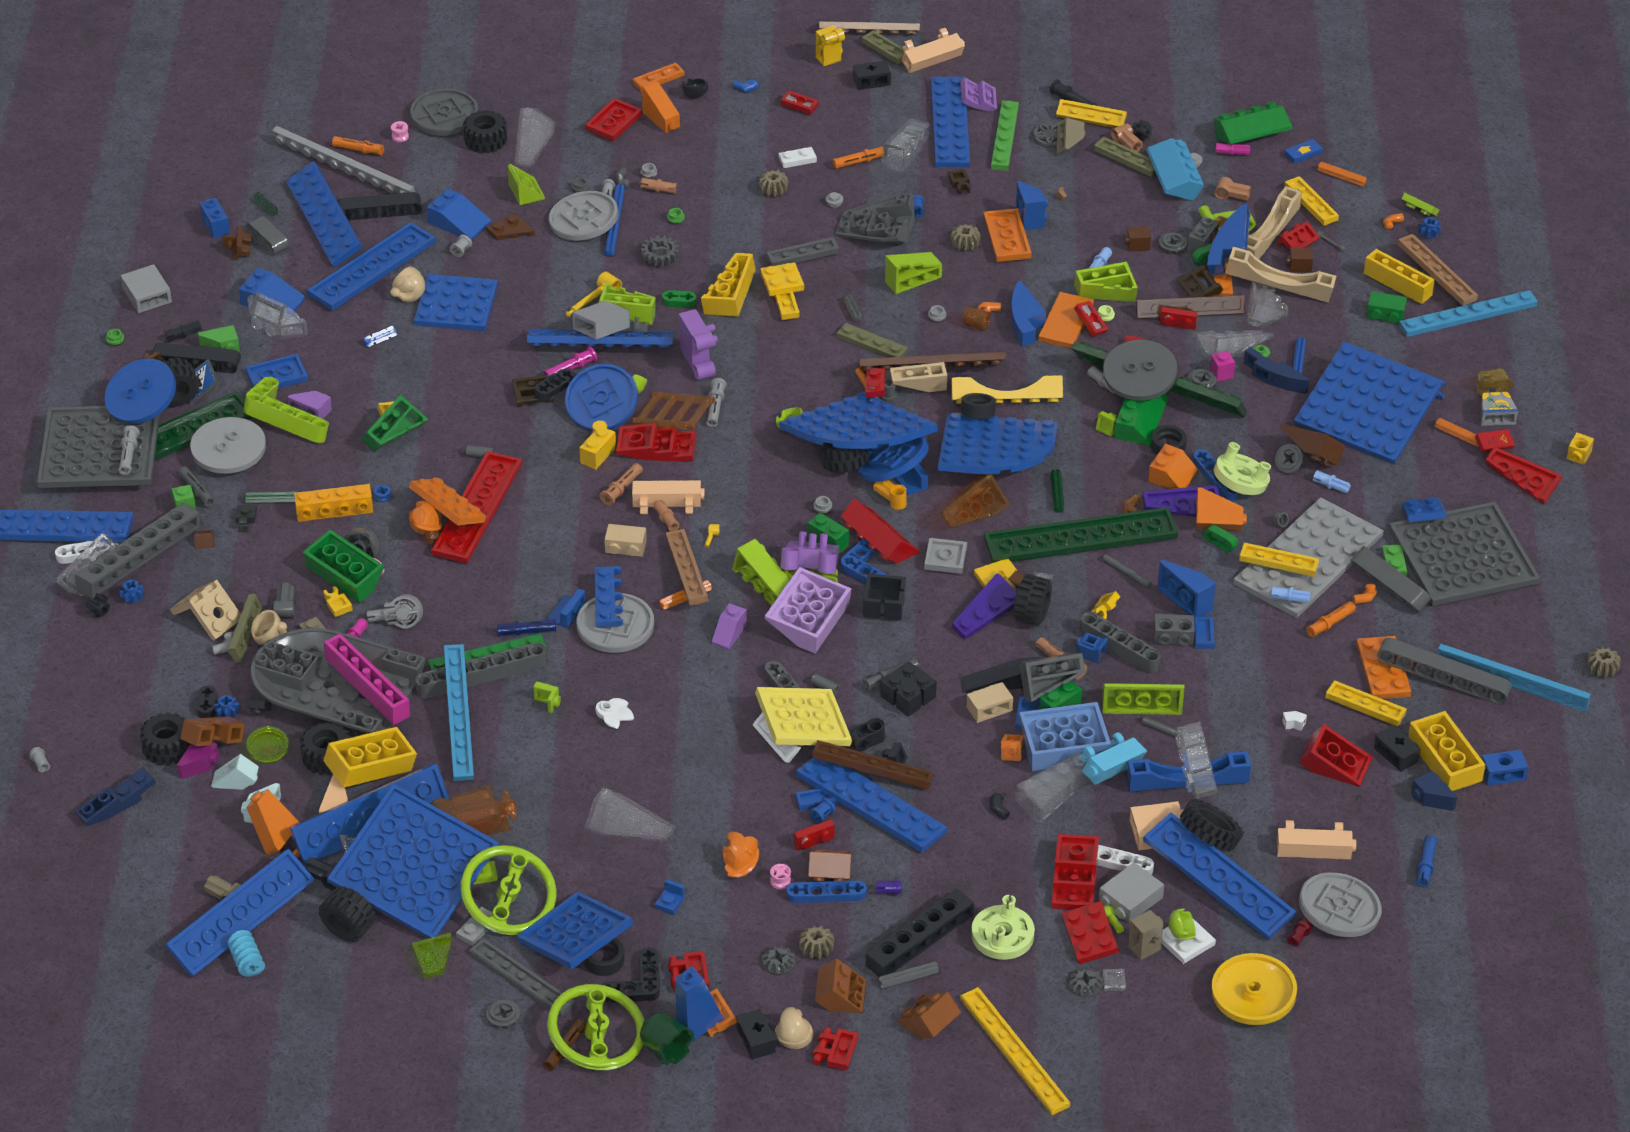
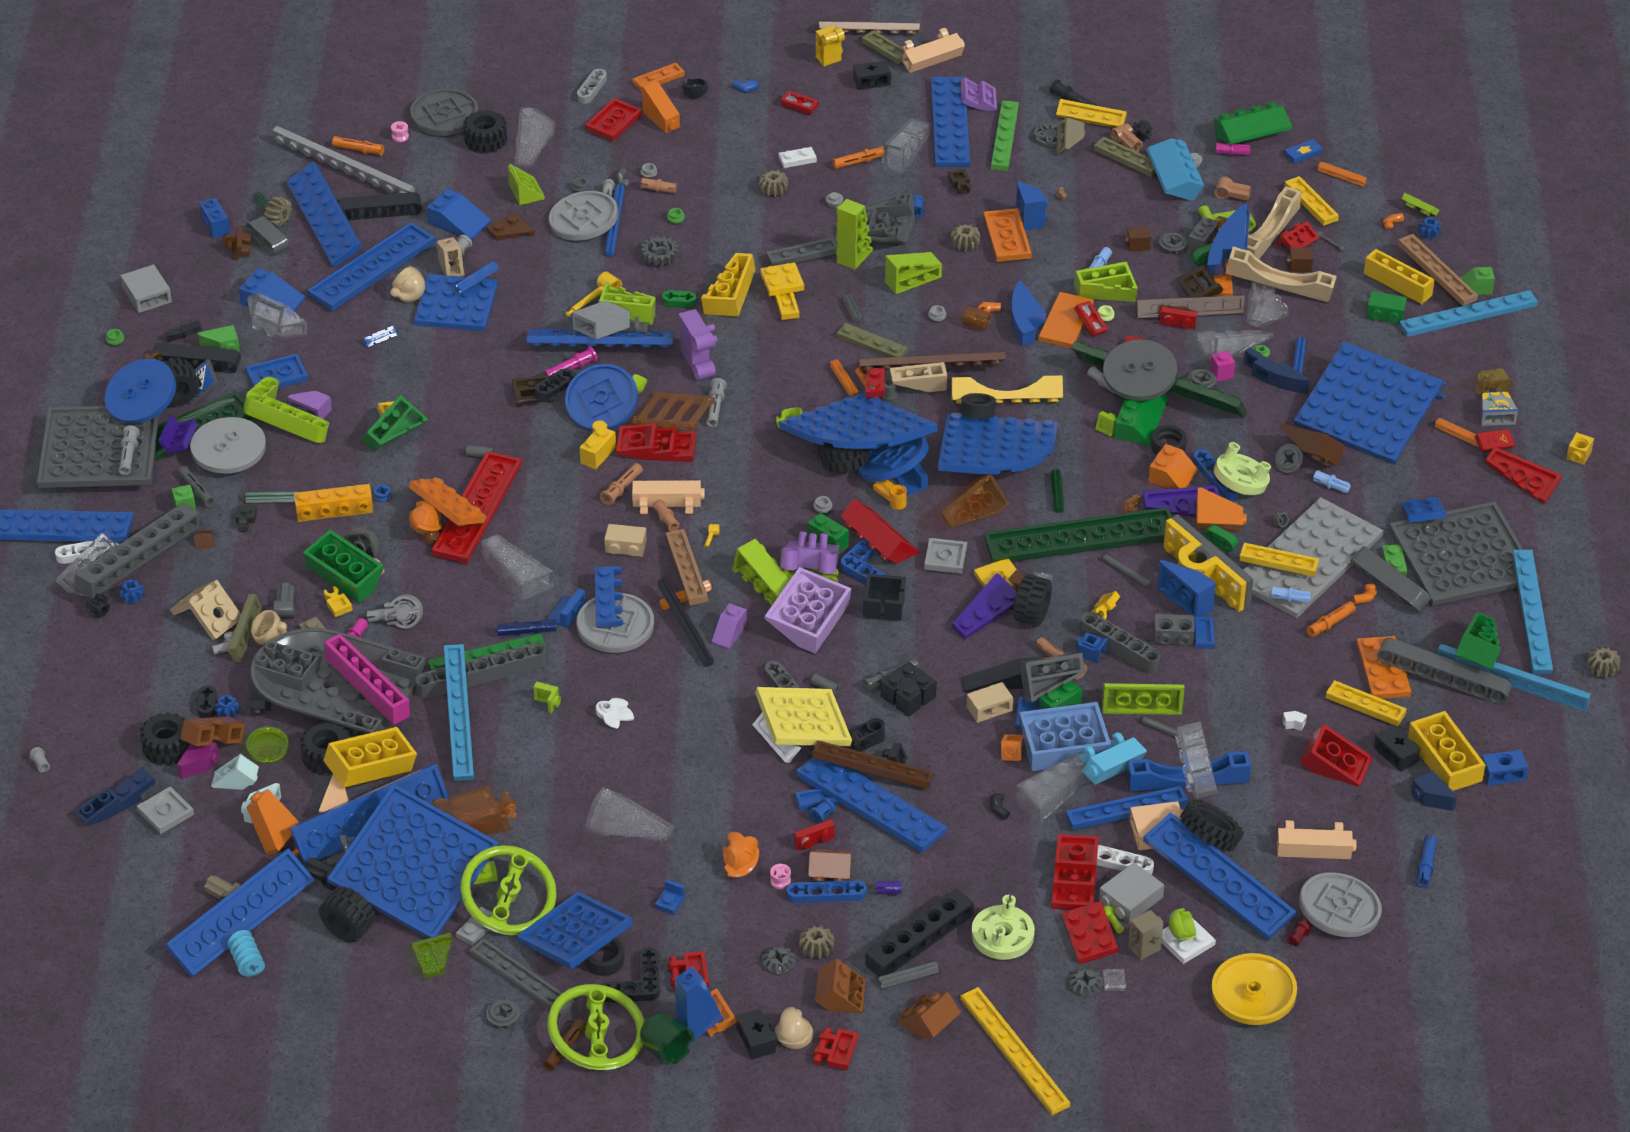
none -> light grey plate [137,787,194,834]
none -> dark purple bracket [159,416,198,454]
none -> dark tan gear [264,196,292,227]
none -> tan torso [436,237,464,276]
none -> blue axle [455,261,498,293]
none -> clear wedge [481,534,554,602]
none -> light grey beam [577,69,607,104]
none -> black axle [657,578,714,667]
none -> orange axle [830,359,859,397]
none -> lime wedge [836,199,873,270]
none -> blue plate [1066,786,1188,831]
none -> yellow piece [1164,514,1253,612]
none -> green wedge [1455,612,1501,669]
none -> bright green slope [1460,267,1495,295]
none -> dark azure plate [1512,550,1553,674]

